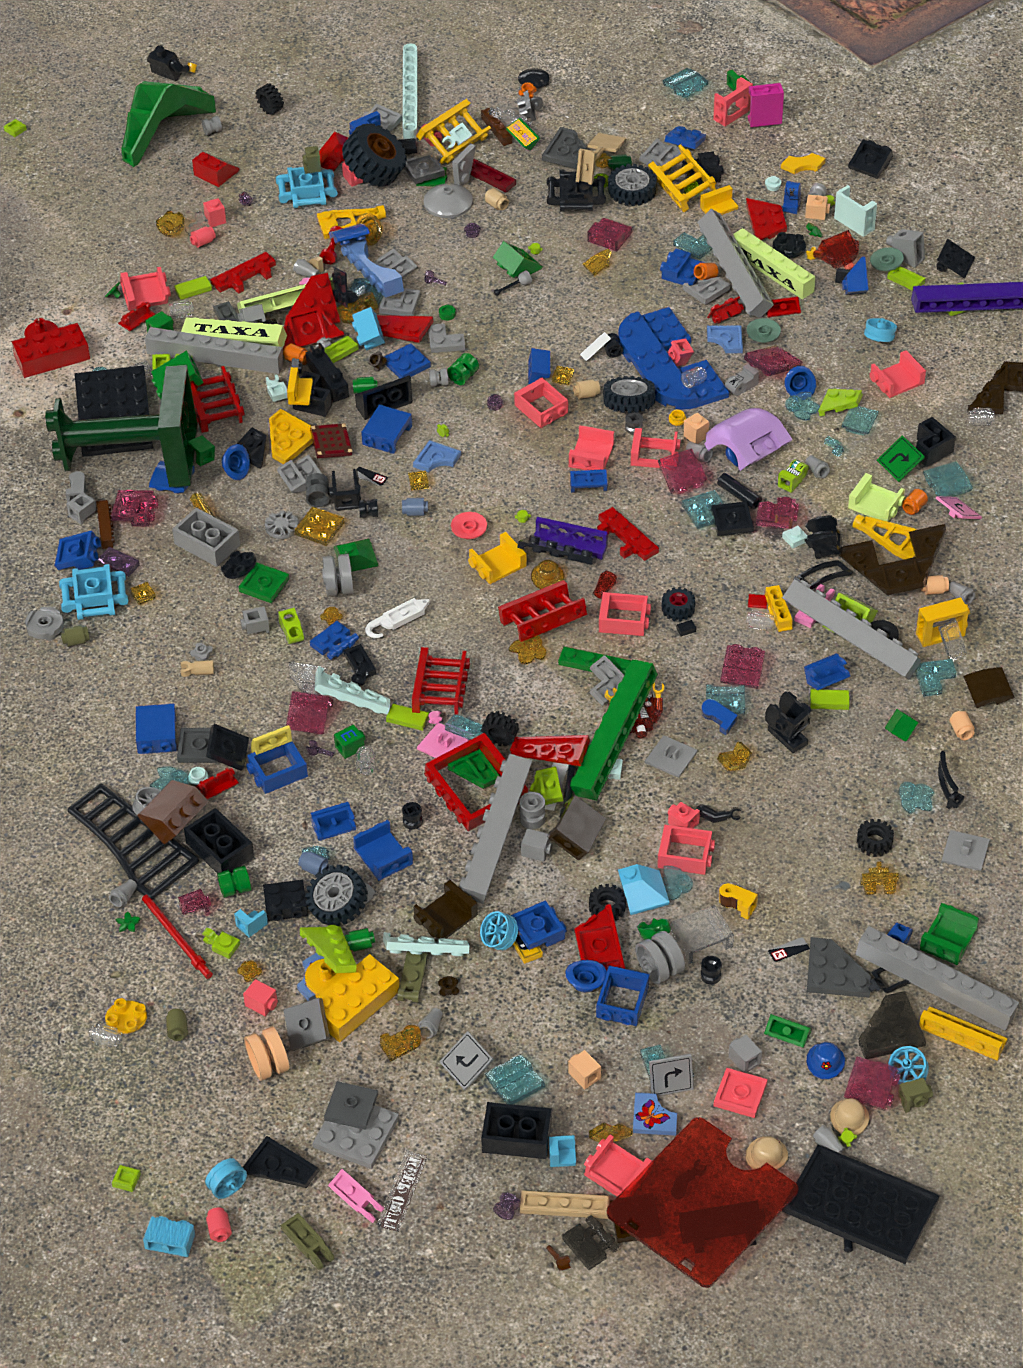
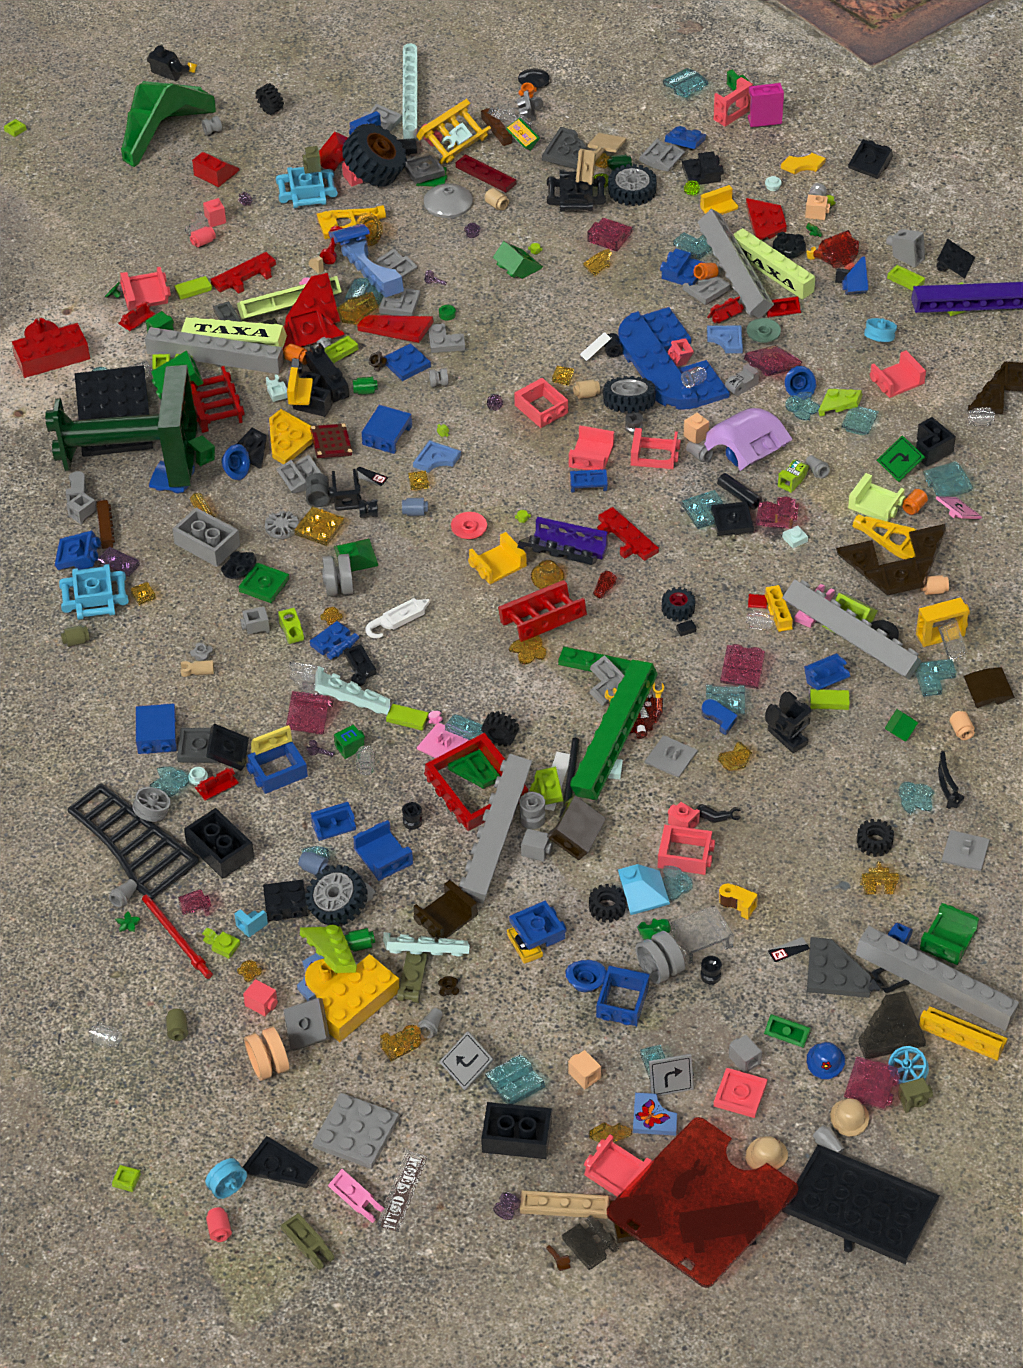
light grey plate [25,607,64,641] -> none
yellow dish [105,998,147,1034] -> none
clear pink plate [111,490,158,527] -> none
reddish brown slope [137,780,209,844] -> none
medium azure brick [143,1216,195,1257] -> none
clear yellow hair [156,210,185,237] -> none
clear brick [168,299,194,318] -> none
green wheel [217,866,251,898] -> none
light grey brick [238,304,266,323] -> none
light grey cone [293,259,319,277] -> none
dark grey plate [324,1081,378,1130] -> none
black hinge [332,267,358,307] -> none
medium azure brick [352,307,385,351] -> none
black slope [355,375,412,420] -> none
red fence [412,647,470,715] -> none
green wheel [447,353,479,385] -> none
light grey wing [452,143,476,186] -> none
medium azure wheel [480,911,518,950] -> none
hinge [494,270,532,296] -> none
red wing [510,735,590,766] -> none
blue hinge [528,348,550,384] -> none
medium azure panel [549,1135,576,1167] -> none
red wing [574,904,625,970] -> none
coral window [599,592,651,636] -> none
yellow fence [648,144,716,212] -> none
clear pink plate [658,448,707,494] -> none
yellow plate [669,410,686,426] -> none
blue leg [782,181,801,214] -> none
black sword [793,560,853,589] -> none
black piece [805,515,842,559] -> none
clear light blue arm [824,436,845,457] -> none
light aqua panel [834,185,877,237] -> none
lime piece [838,1128,857,1147] -> none
sand green dish [870,247,904,271] -> none
light grey cone [949,581,975,605] -> none

